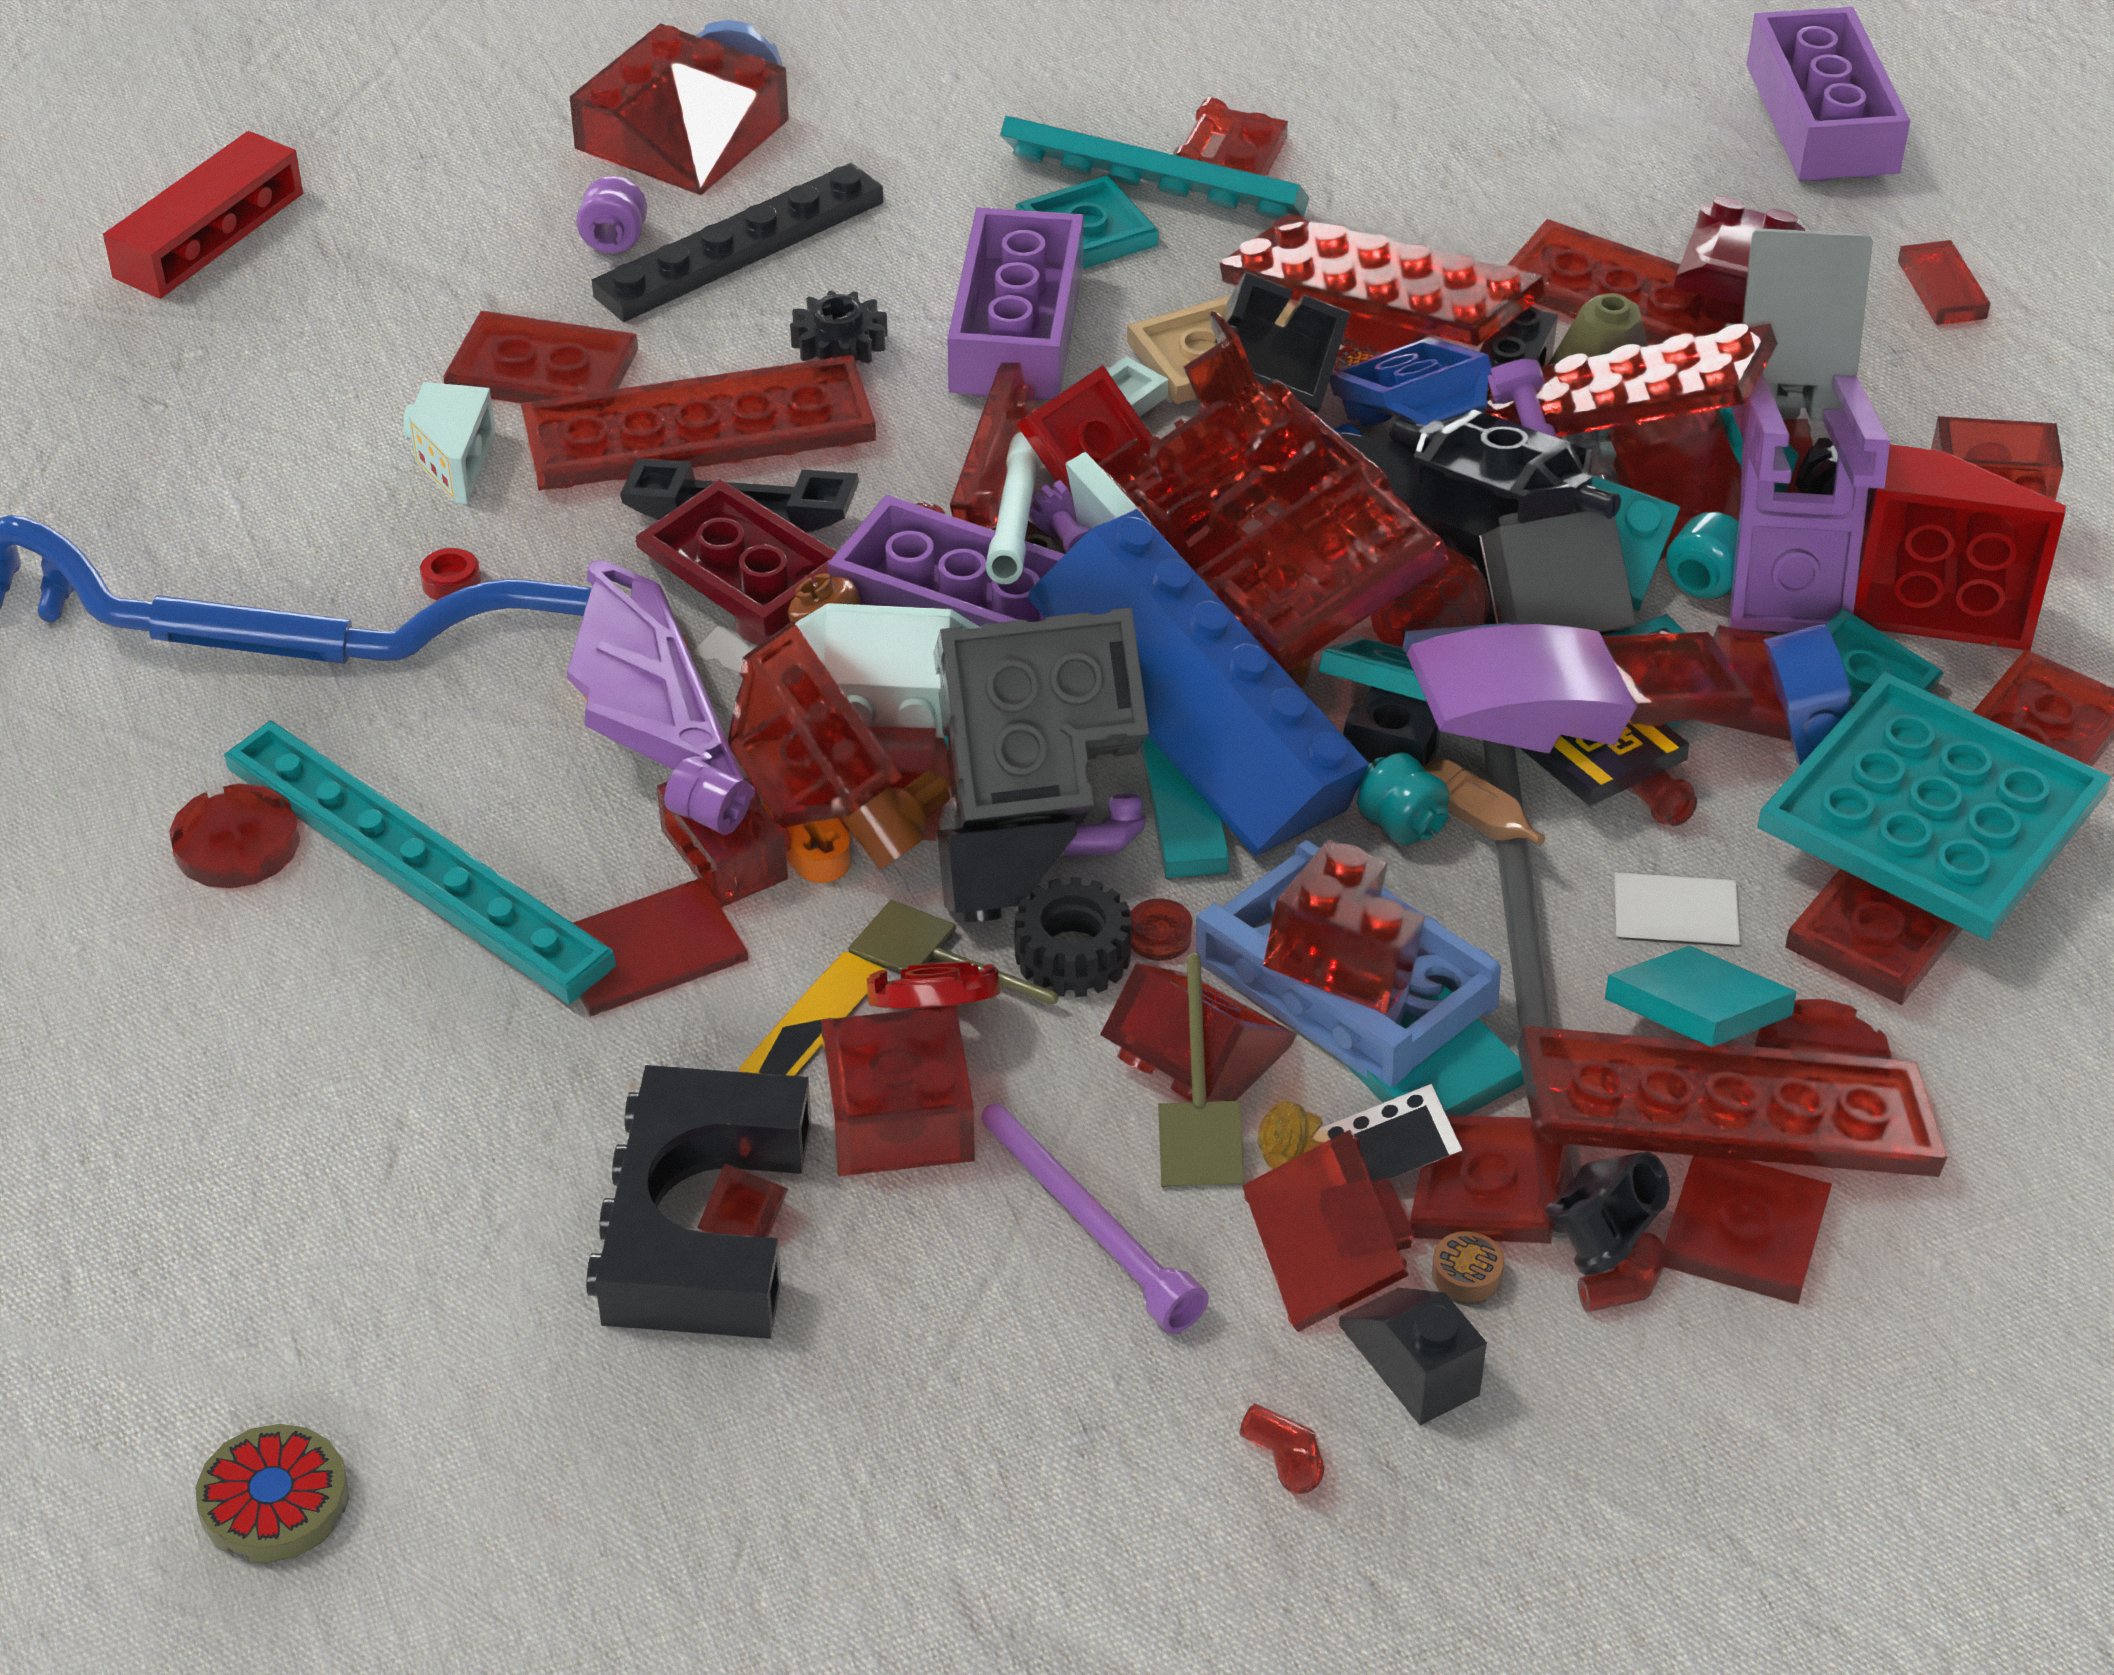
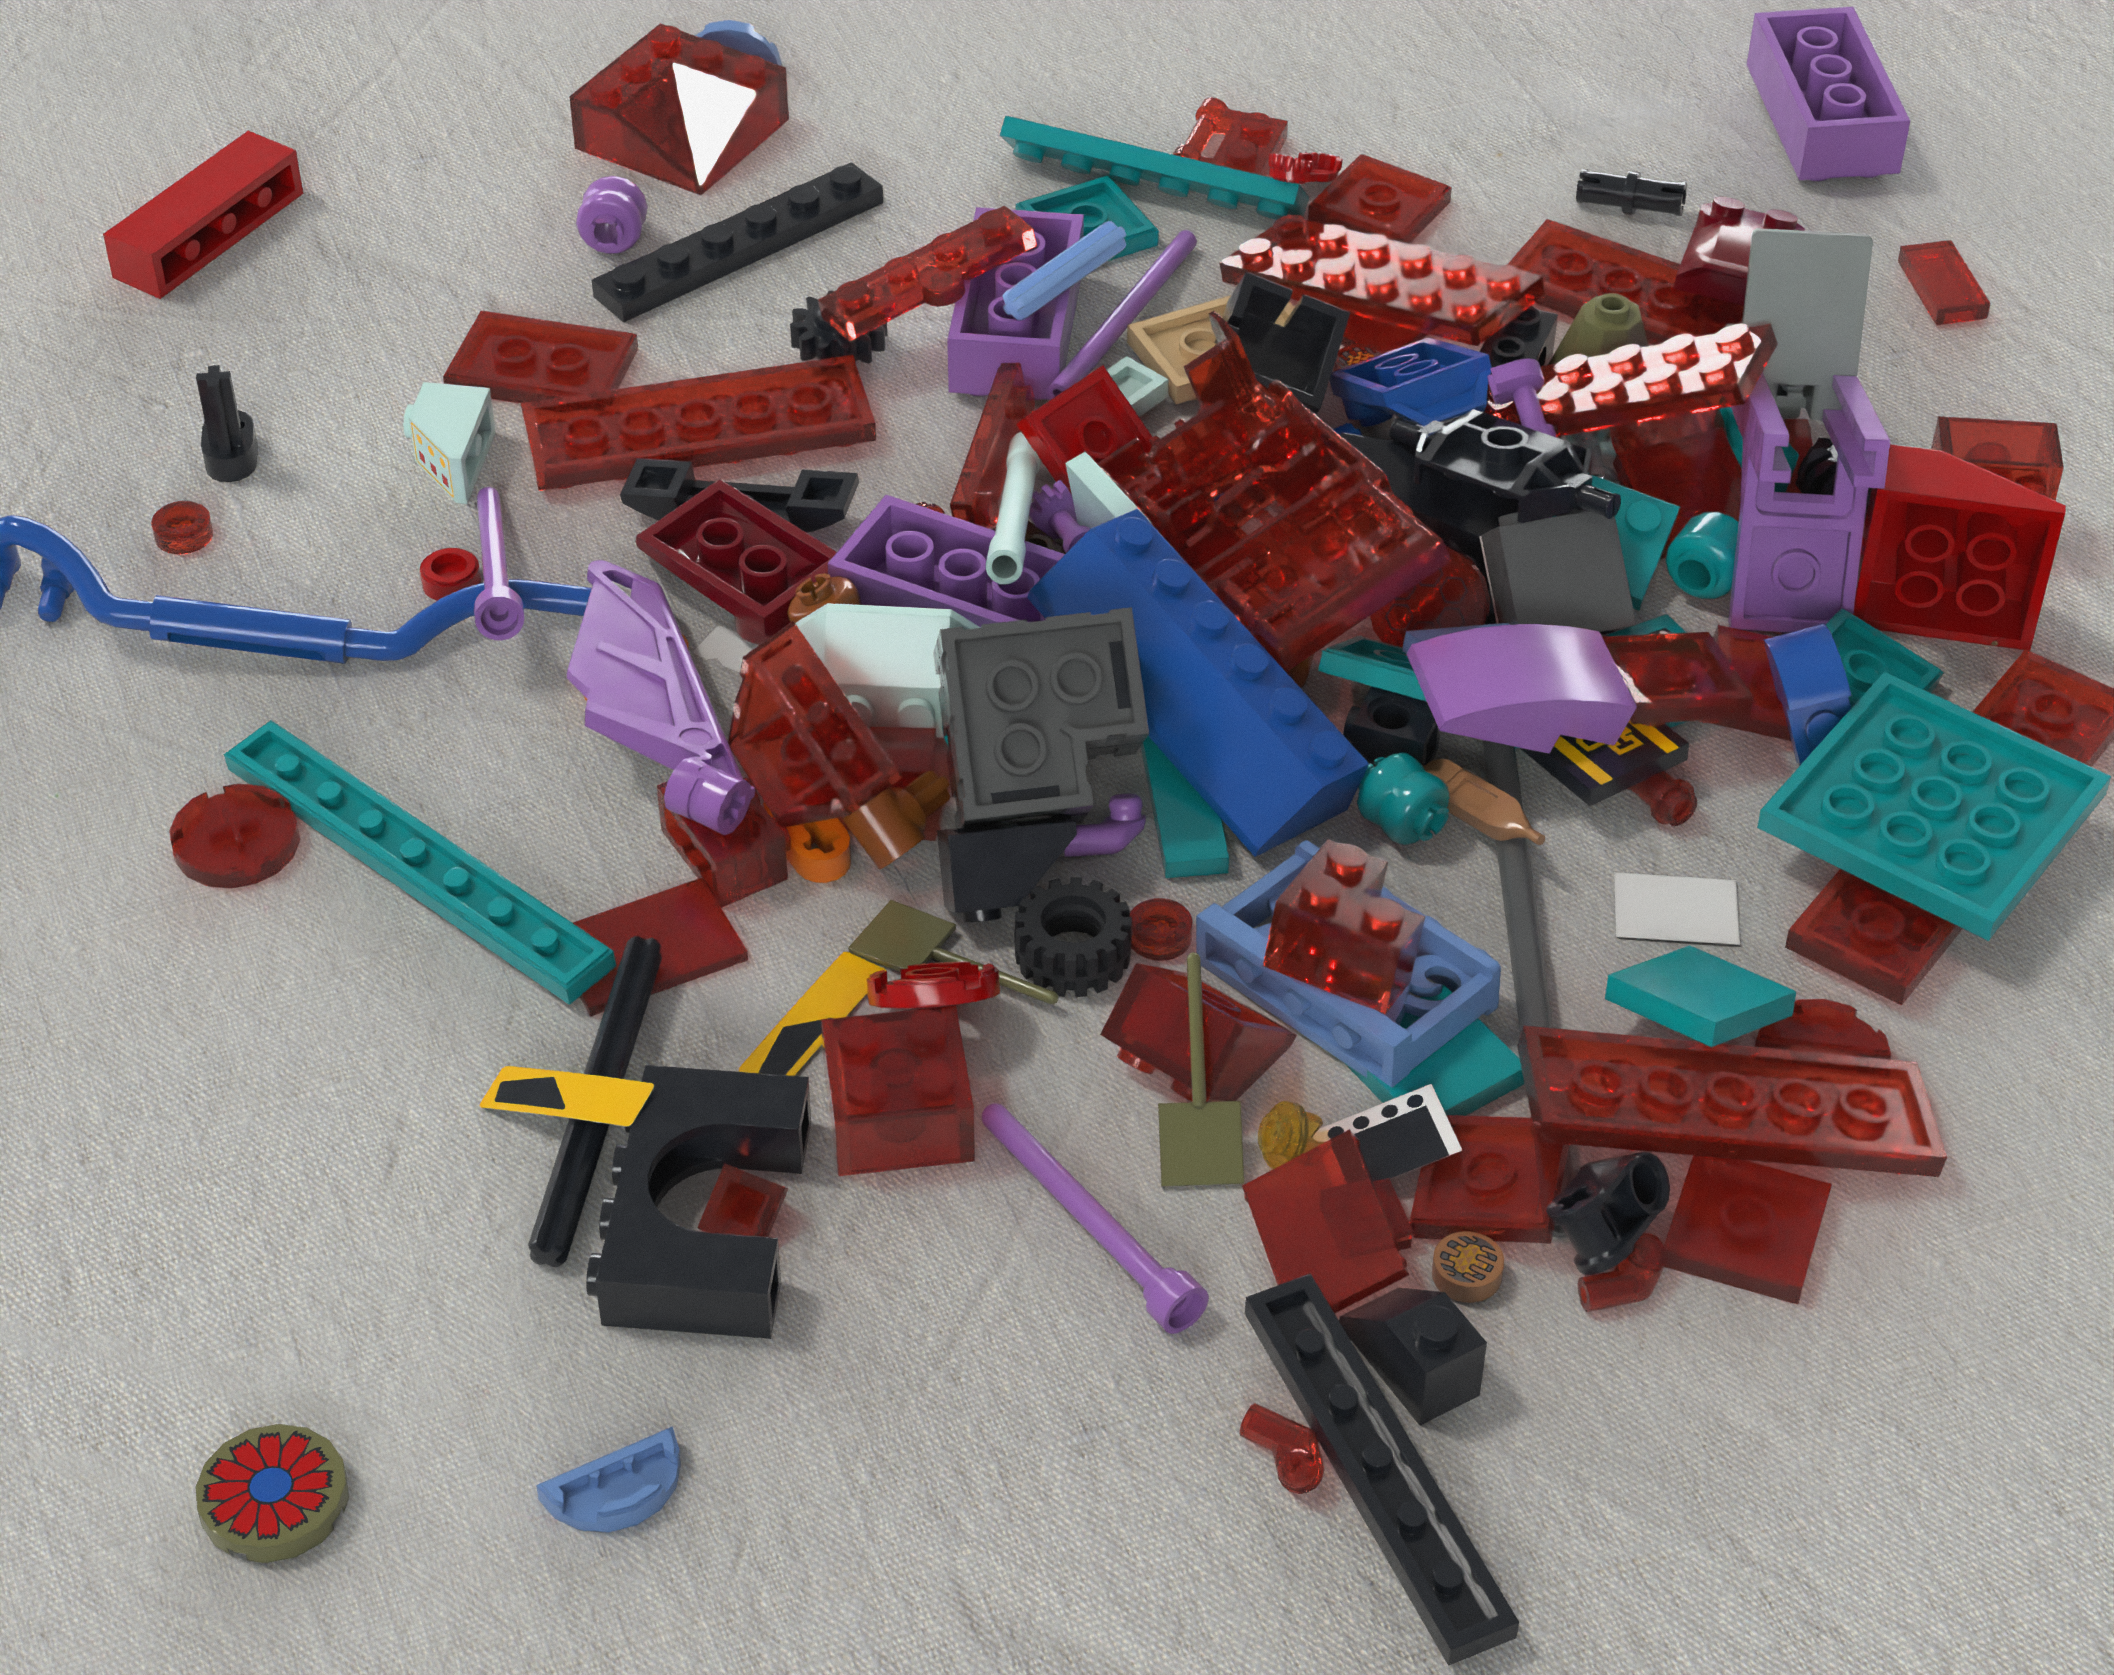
none -> clear red tile [151,501,213,554]
none -> black piece [196,365,258,482]
none -> medium lavender piece [474,487,524,640]
none -> yellow sticker [479,1066,654,1127]
none -> black axle [528,936,662,1268]
none -> medium blue tile [536,1426,681,1533]
none -> clear red hinge [818,205,1037,341]
none -> light blue axle [1003,221,1126,321]
none -> medium lavender piece [1047,230,1197,399]
none -> black plate [1244,1273,1519,1666]
none -> red piece [1268,152,1343,184]
none -> clear red tile [1308,154,1452,254]
none -> black pin [1576,169,1687,216]

